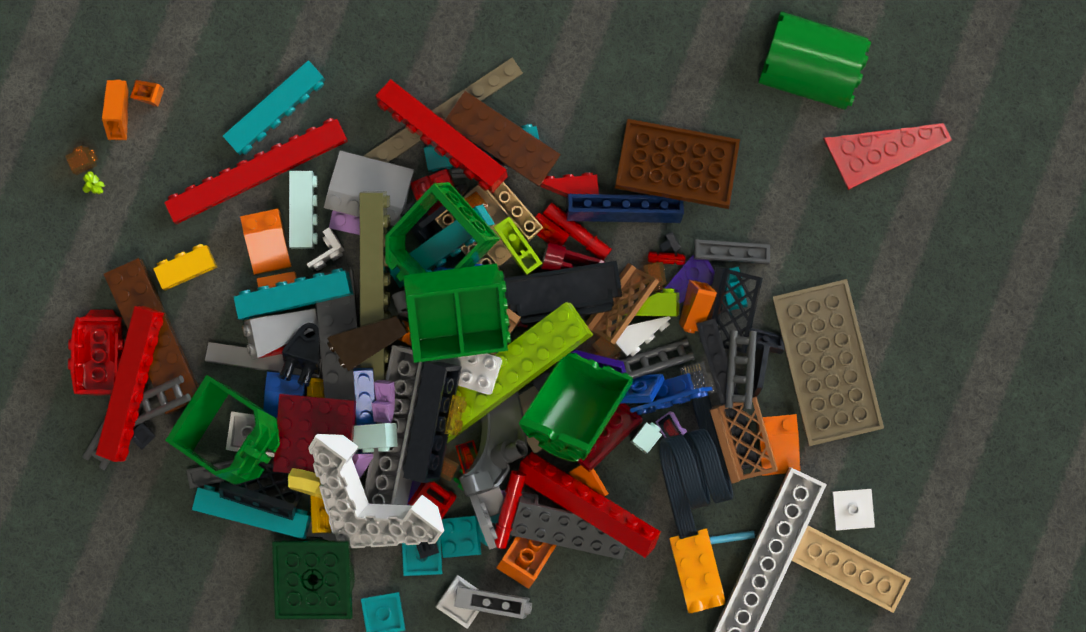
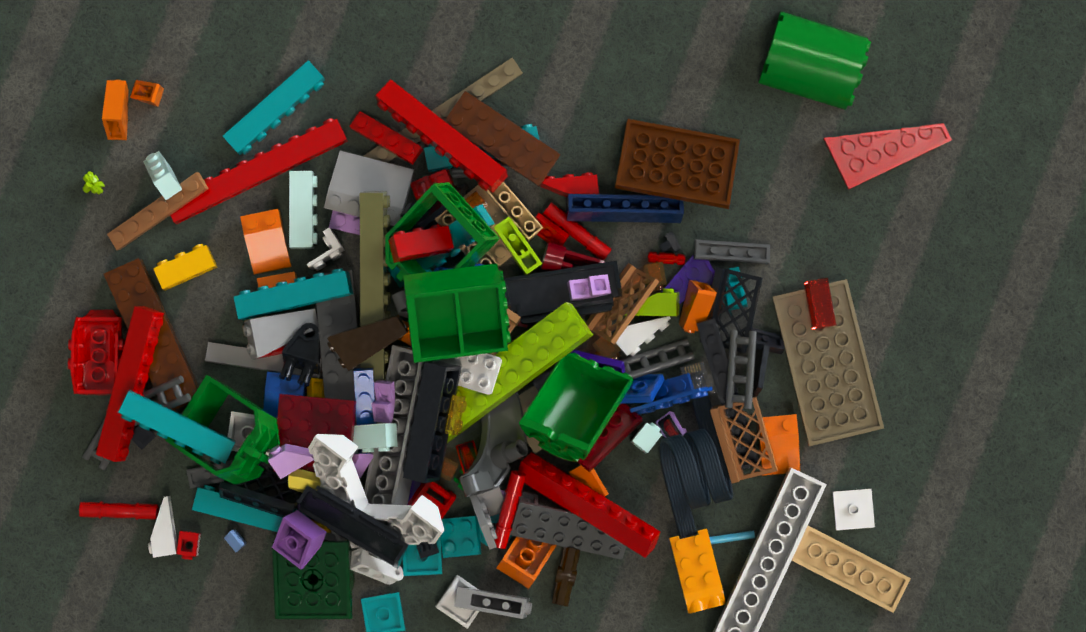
clear orange brick [65,146,98,175] -> none
none -> red piece [79,501,159,520]
none -> medium nougat plate [107,172,209,250]
none -> teal brick [118,390,236,465]
none -> light aqua brick [143,151,182,200]
none -> white slope [148,496,178,558]
none -> red brick [176,531,201,560]
none -> light blue slope [224,529,246,552]
none -> lavender slope [268,444,314,479]
none -> medium lavender slope [272,510,327,570]
none -> black slope [297,485,409,569]
none -> red plate [349,111,423,165]
none -> white leg [350,548,404,585]
none -> red brick [388,224,454,263]
none -> dark brown piece [552,547,580,607]
none -> lavender slope [567,274,611,301]
none -> clear red piece [804,278,836,330]

